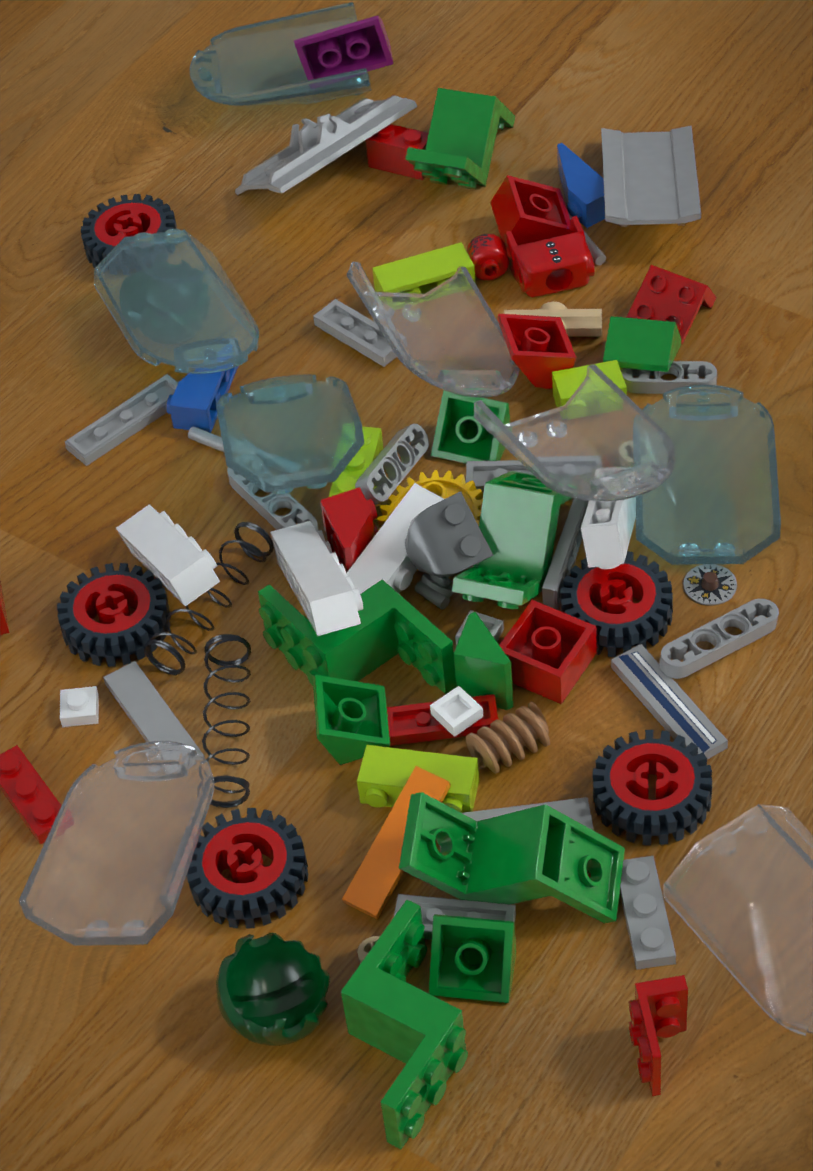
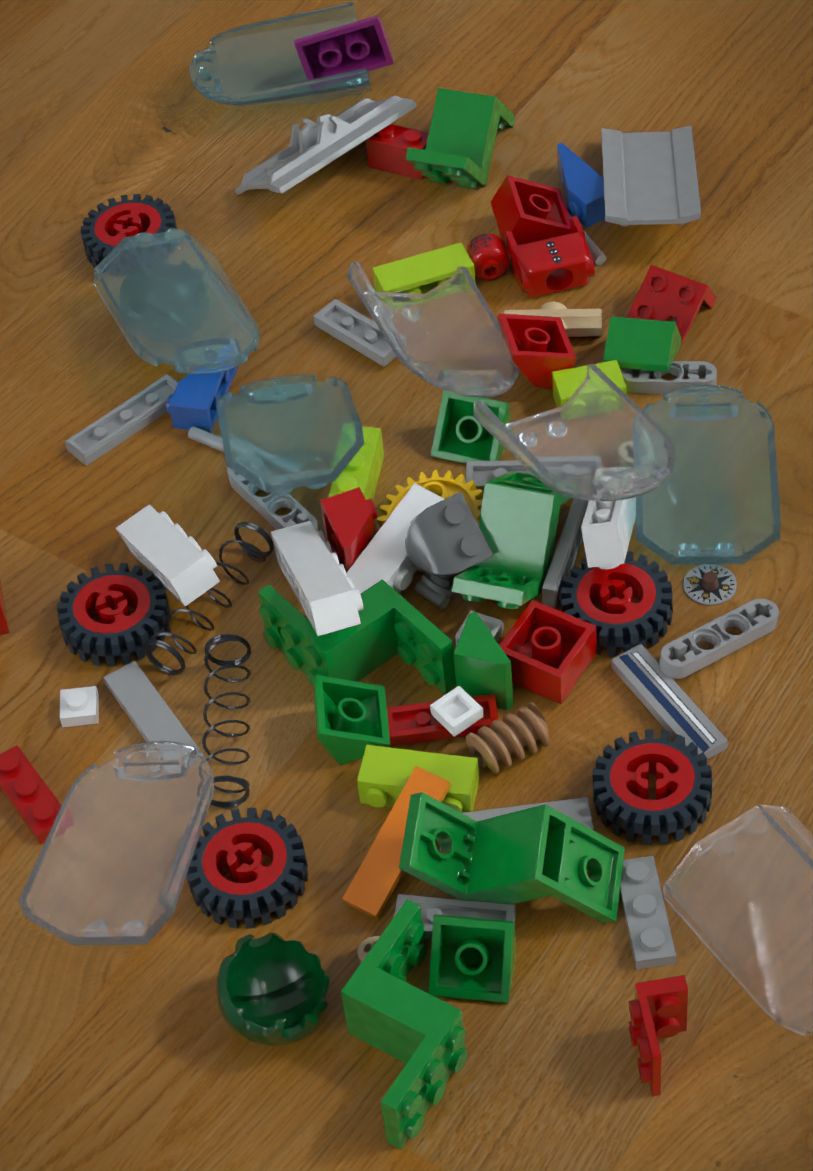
light grey beam [355,424,429,505] -> none

